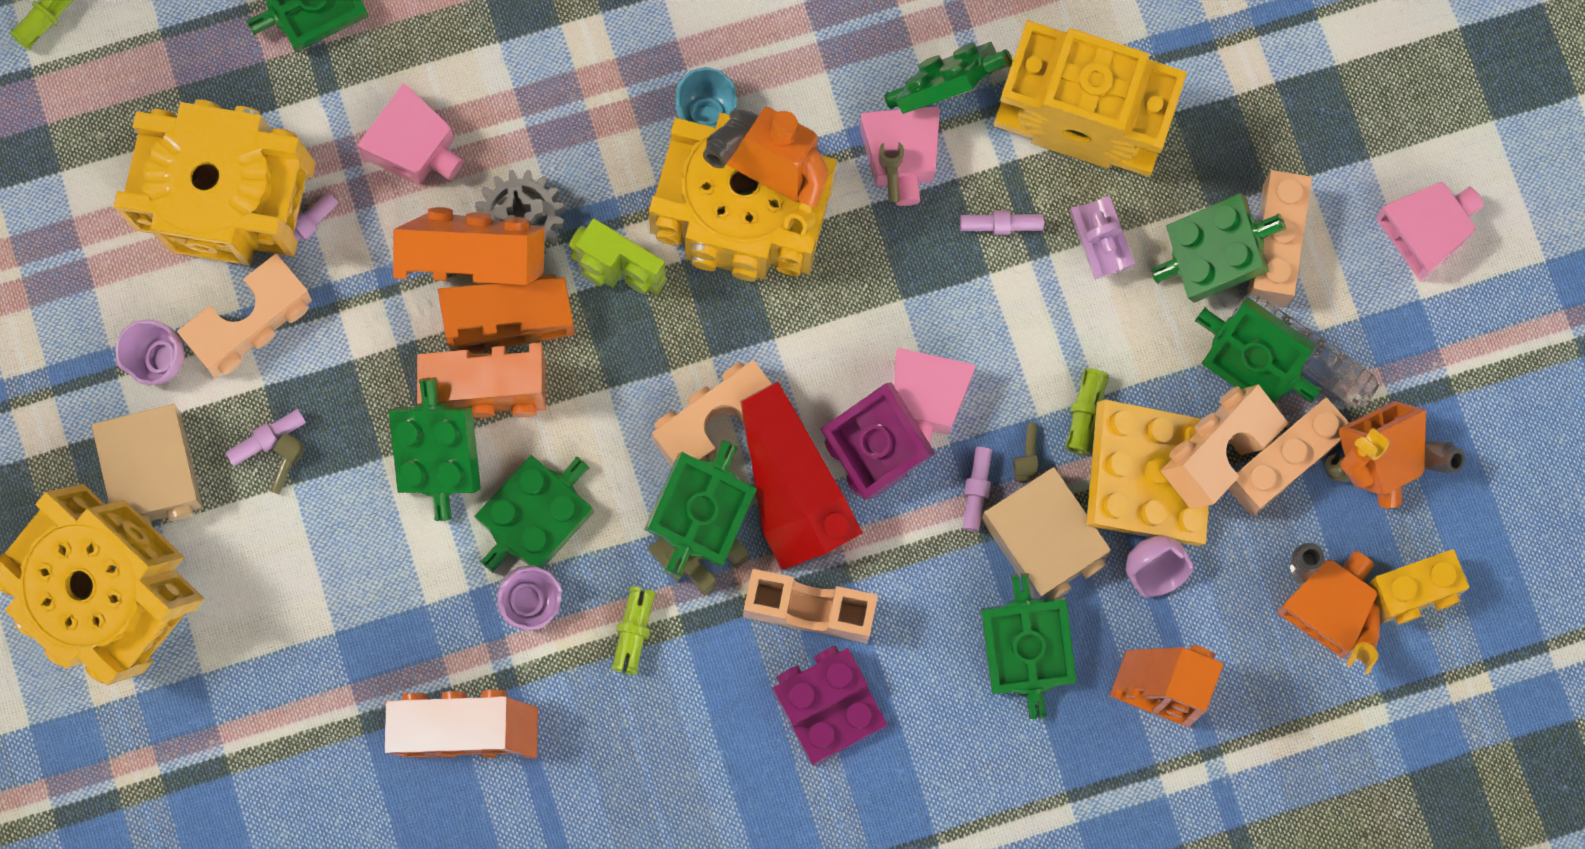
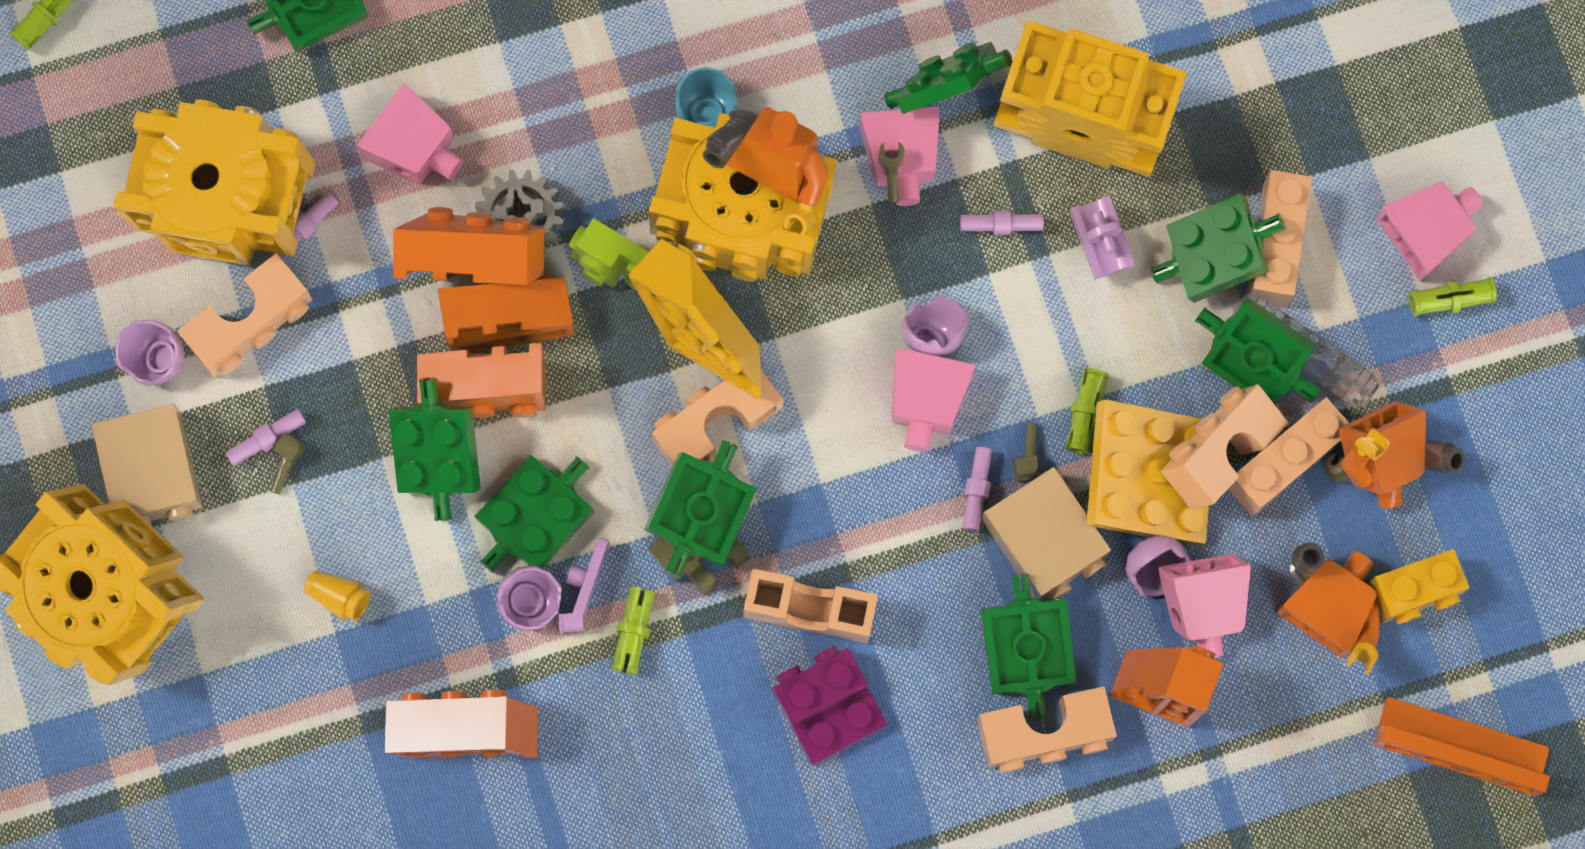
red wedge [740,381,863,570] -> none
magenta plate [820,383,936,500] -> none
none -> yellow cone [304,570,371,621]
none -> lavender piece [558,537,609,635]
none -> yellow wedge [628,239,762,400]
none -> lavender hair [901,295,969,357]
none -> light nougat arch [977,686,1117,774]
none -> bright pink torso [1159,553,1250,658]
none -> orange panel [1373,697,1550,797]
none -> lime pin [1408,277,1497,317]

